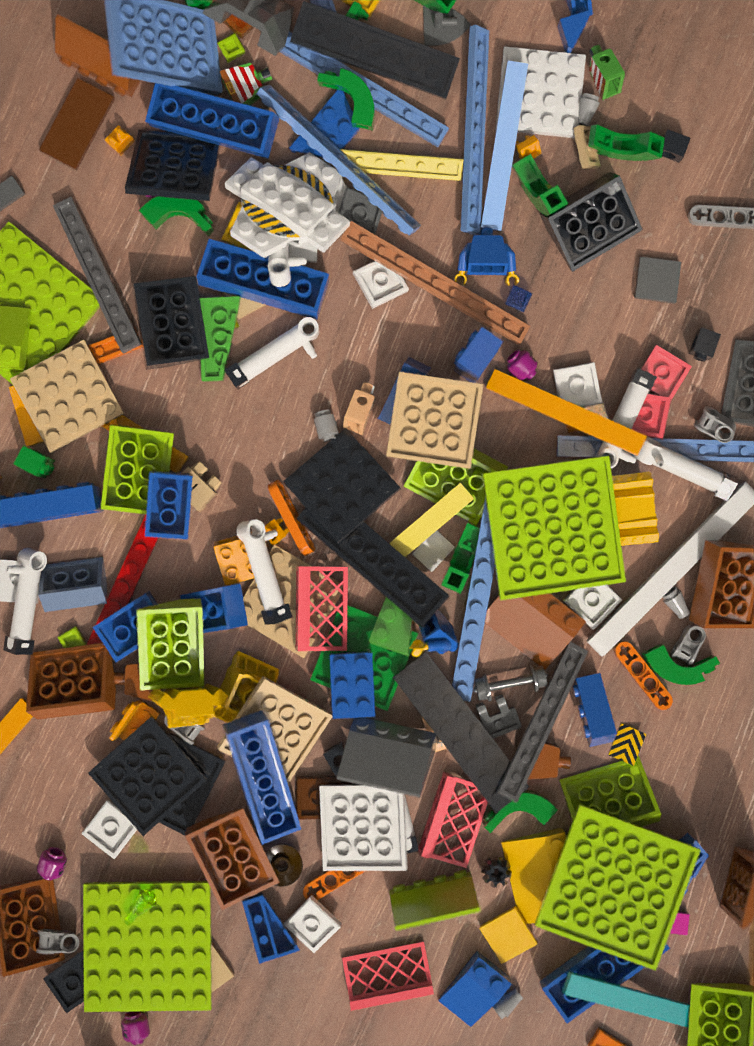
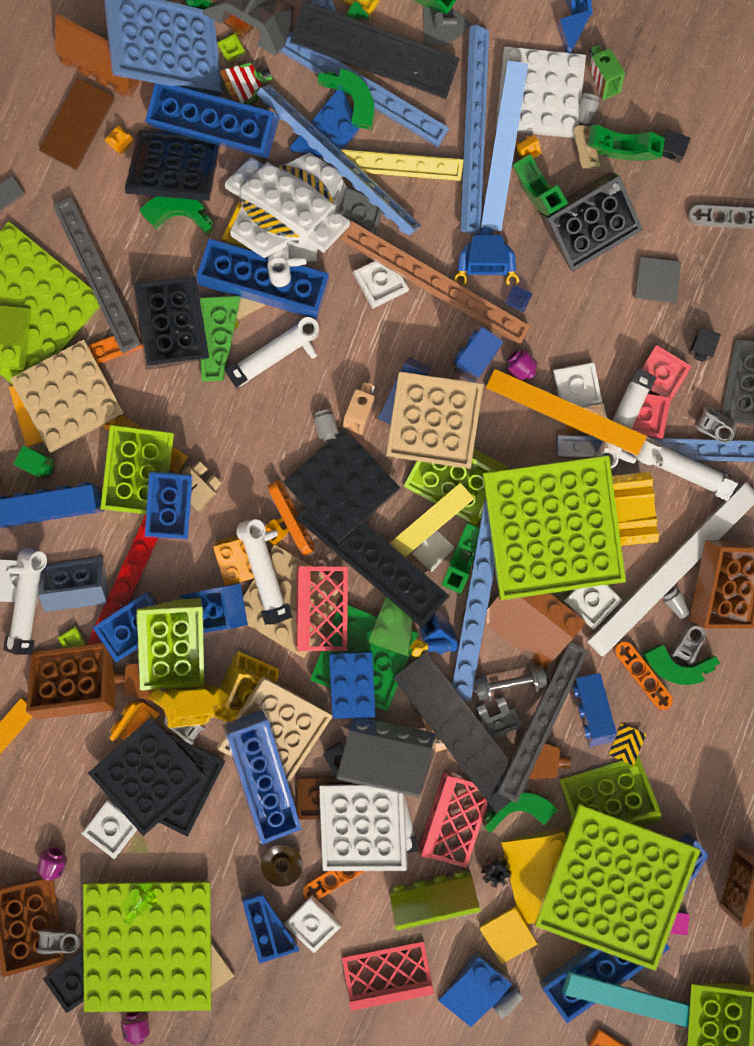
dark orange slope [185,807,280,910] -> none

